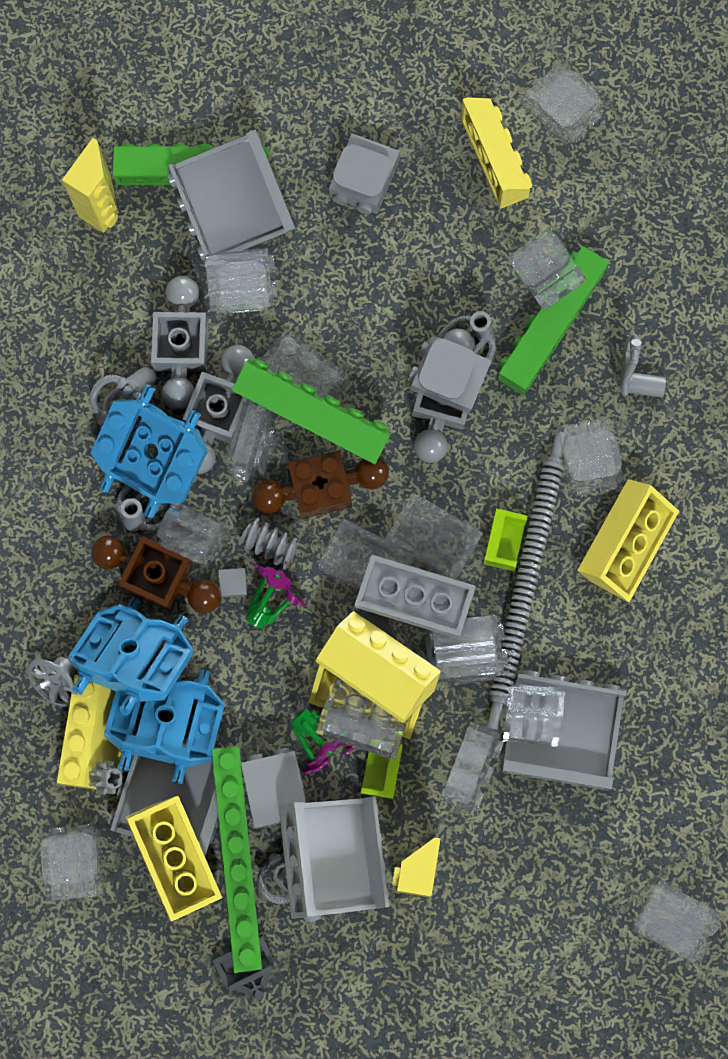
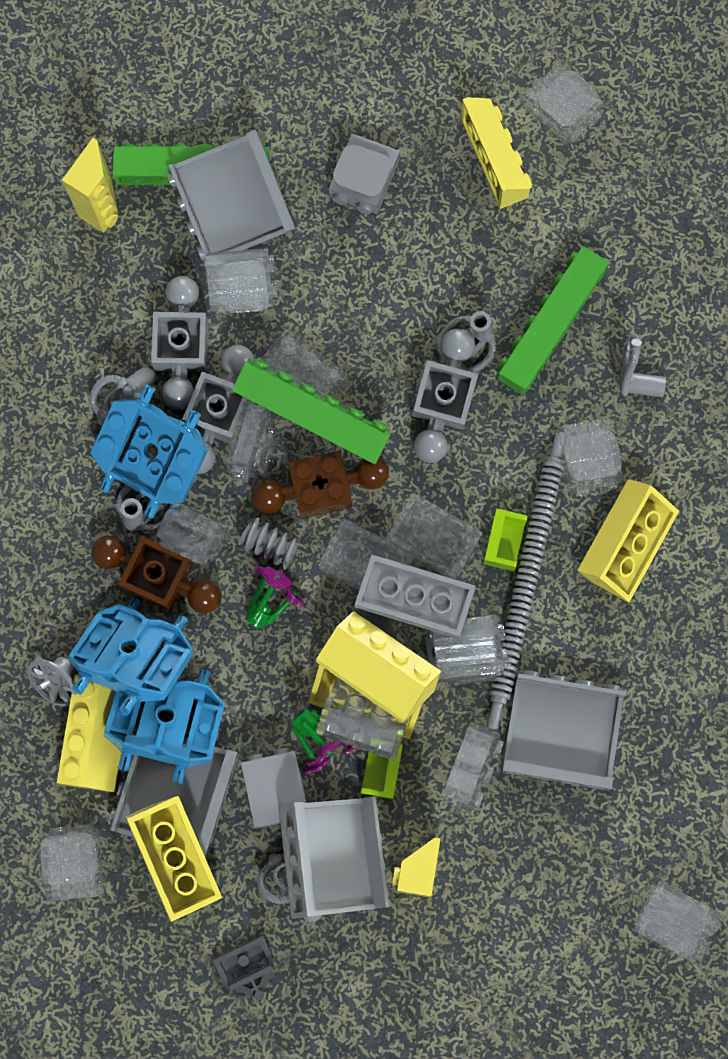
light grey gear [89,761,123,795] -> none
bright green plate [211,746,262,973] -> none
light grey tile [219,568,247,598] -> none
light grey brick [408,336,492,414] -> none
clear brick [503,684,565,747] -> none
clear brick [507,227,587,311] -> none

